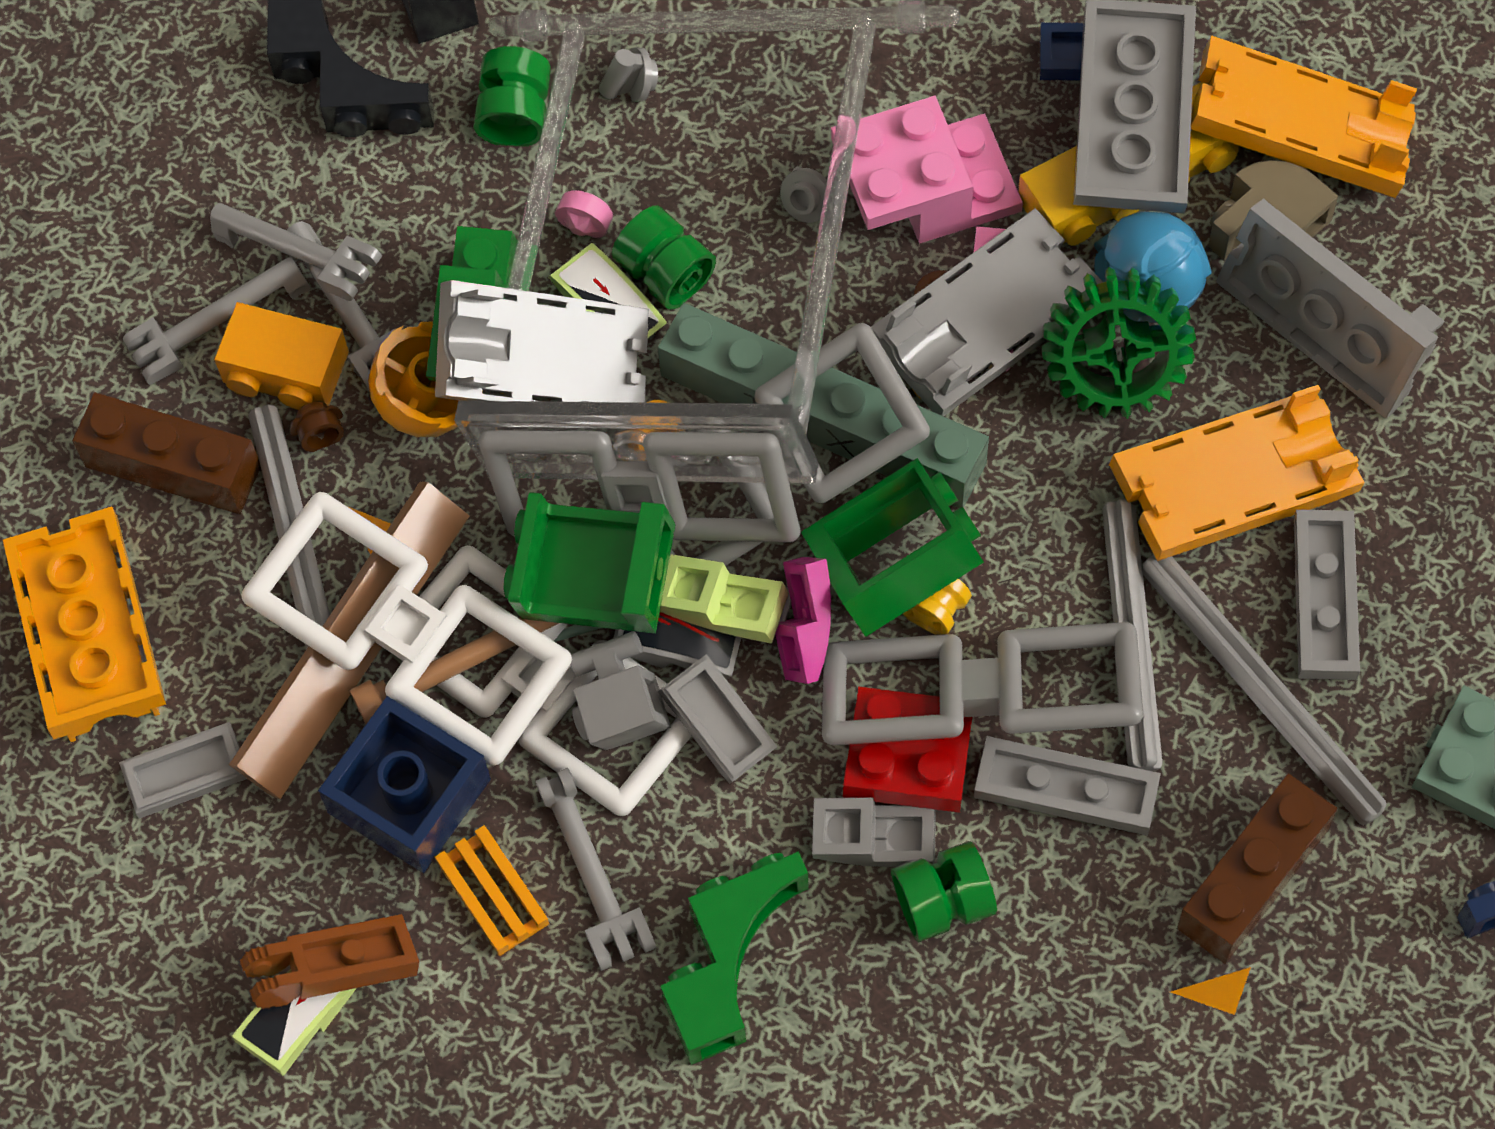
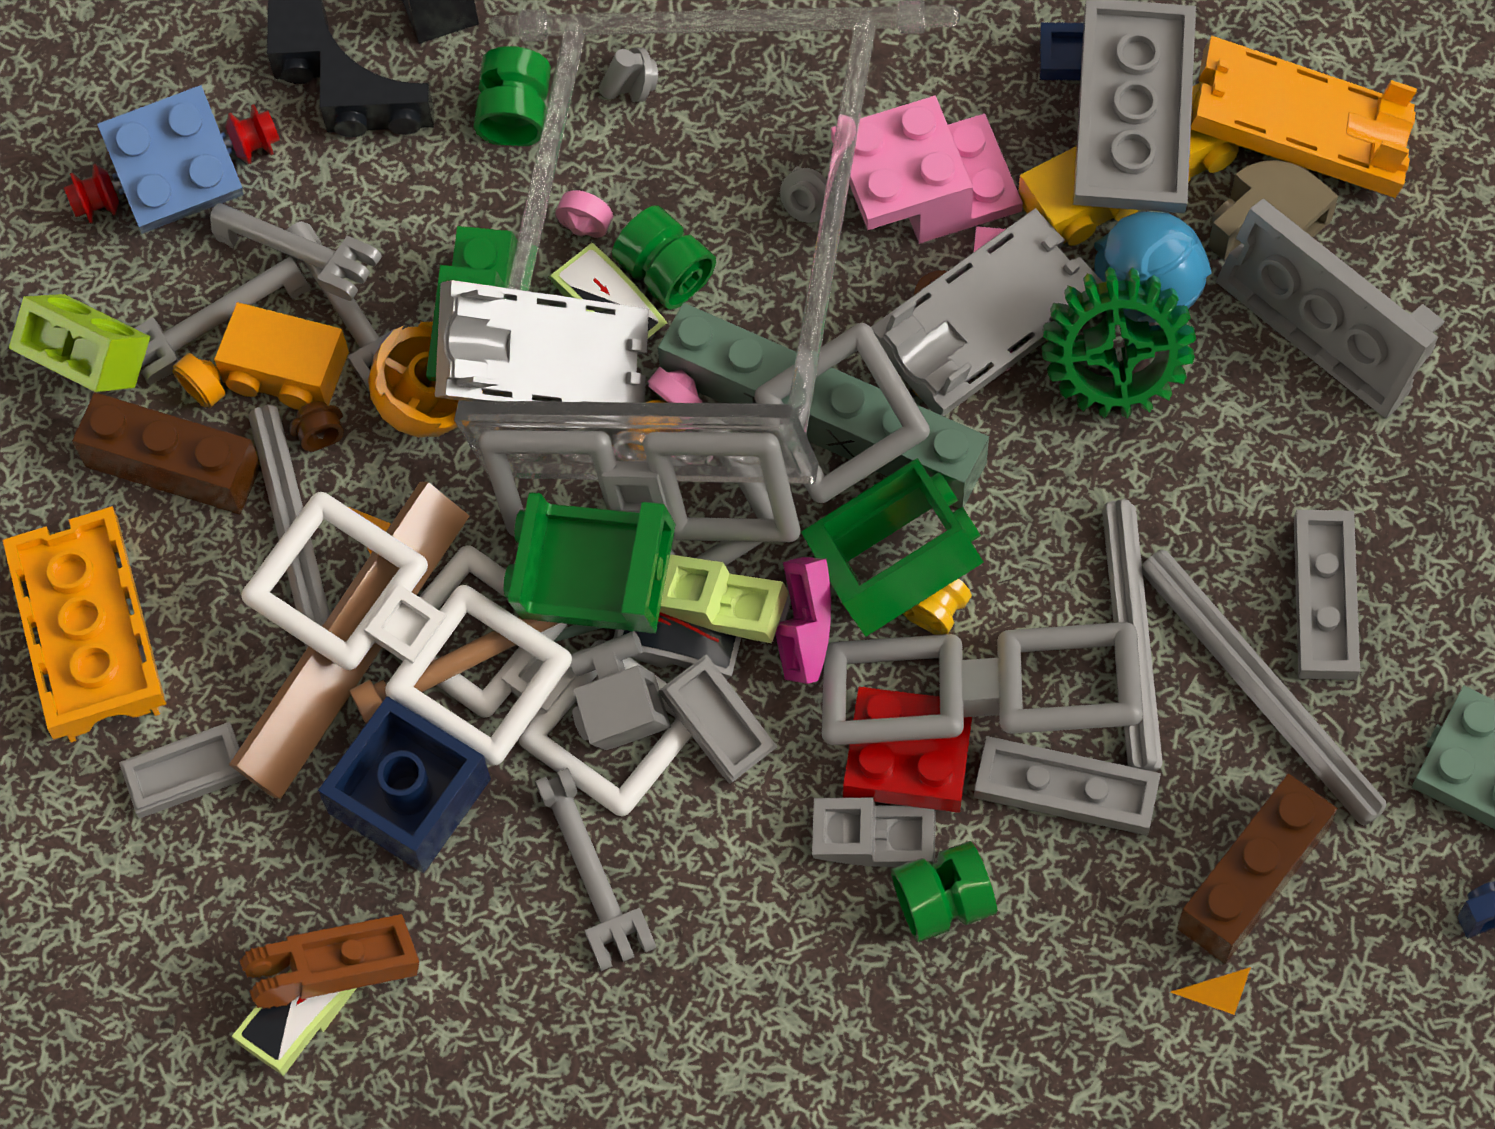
light orange tile [435,825,549,956] -> none
green arch [660,851,809,1065] -> none
light orange piece [1109,385,1365,561] -> none
none -> lime brick [9,294,151,392]
none -> medium blue brick [64,85,280,234]
none -> light orange tile [173,353,226,408]
none -> bright pink tile [647,366,703,417]

